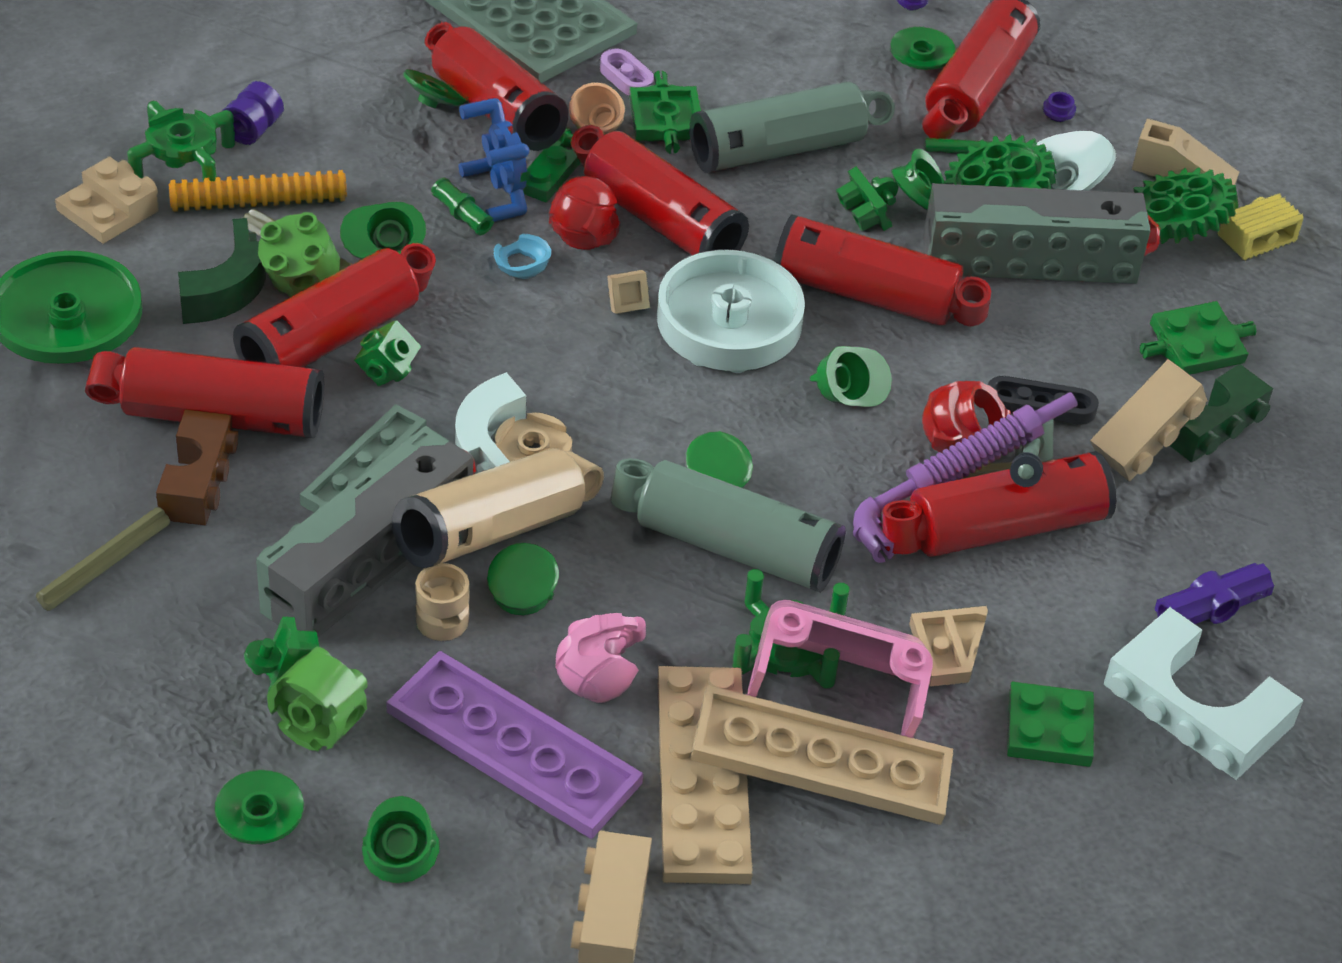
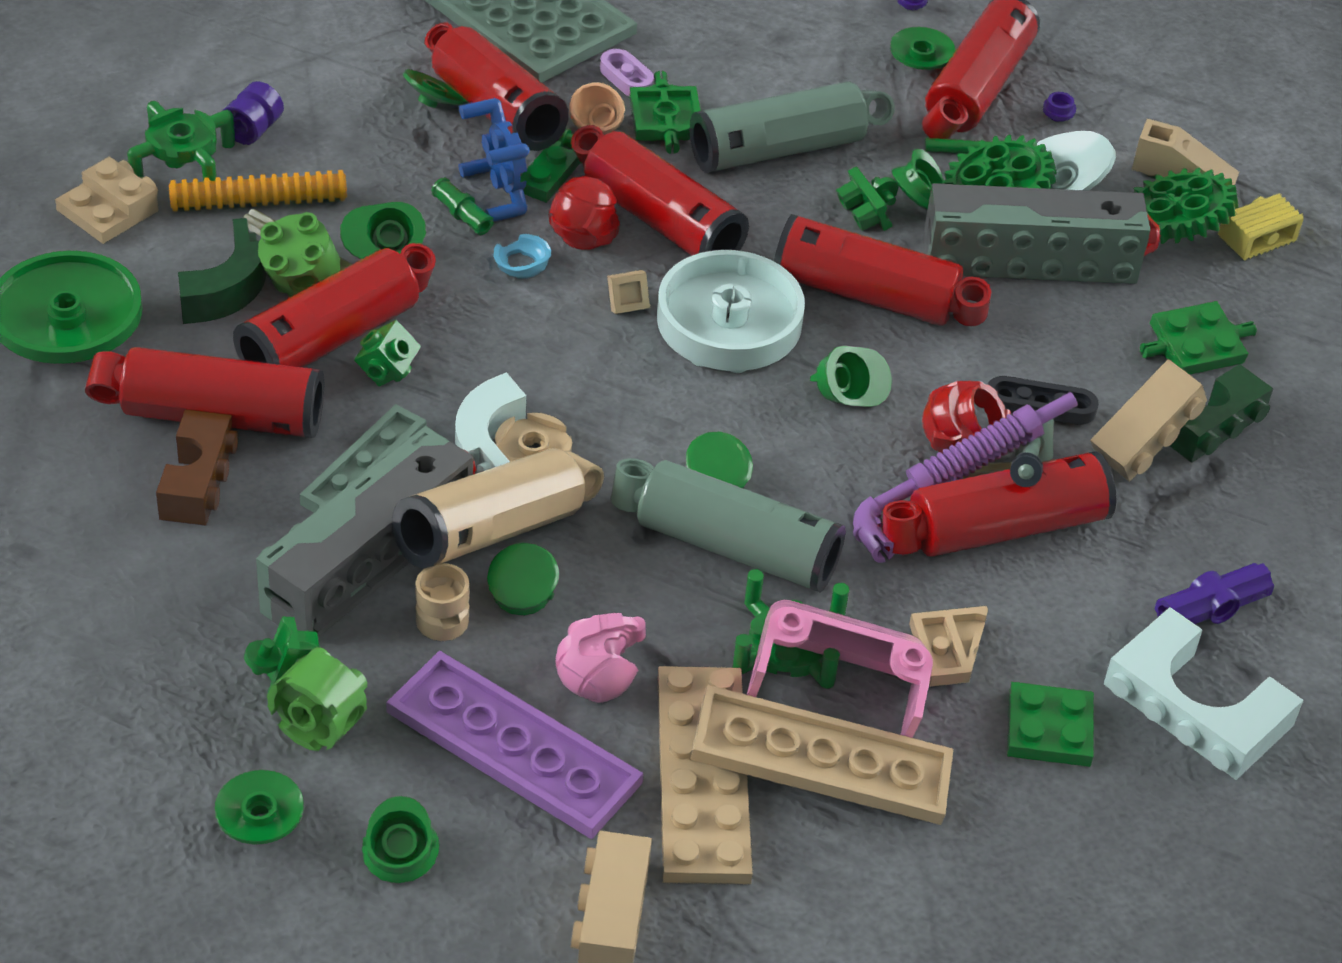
olive axle [36,507,170,611] -> none

